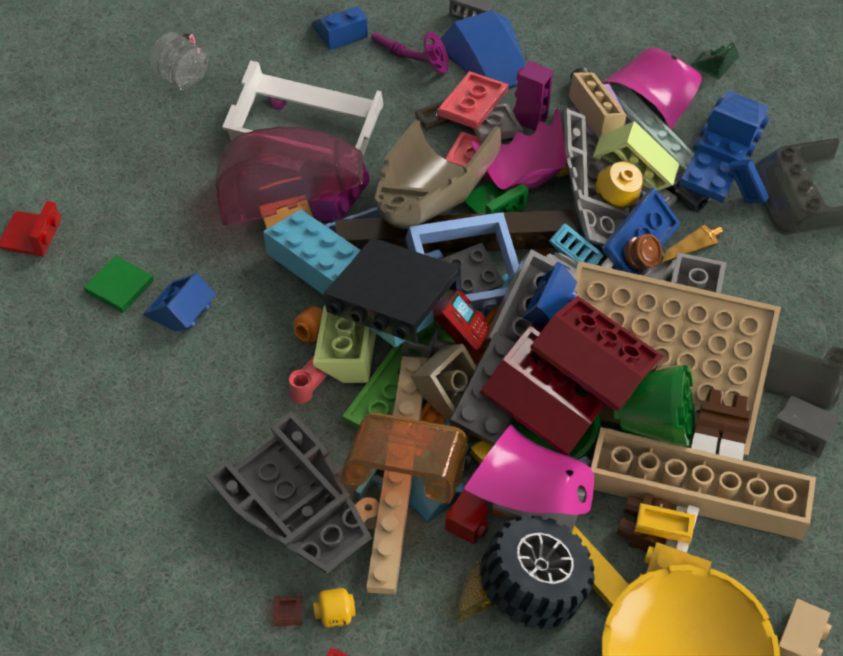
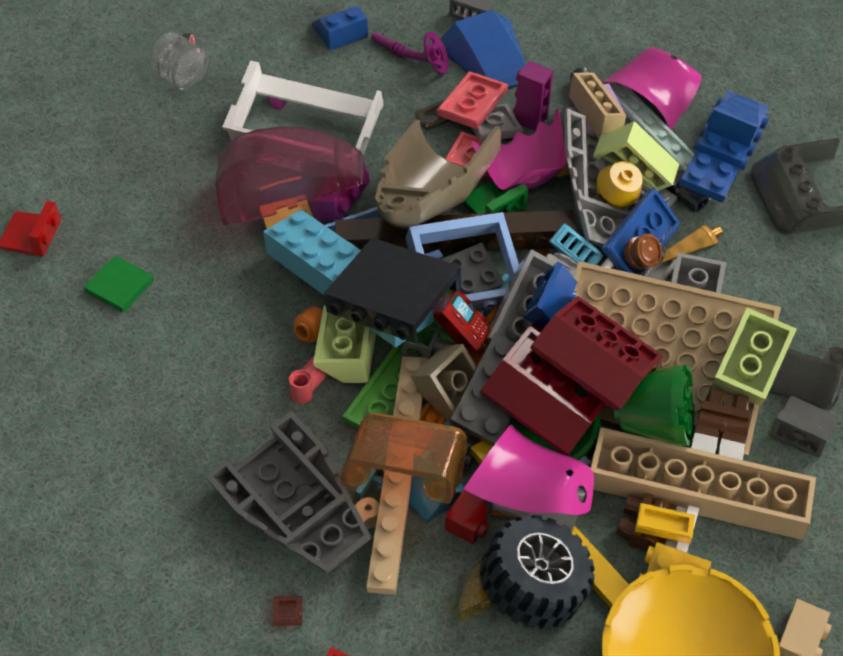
blue slope [143,273,216,331] -> none
yellow head [313,588,356,628] -> none
clear green slope [691,42,740,79] -> none
blue tile [729,159,769,203] -> none
none -> yellowish green brick [712,308,797,406]

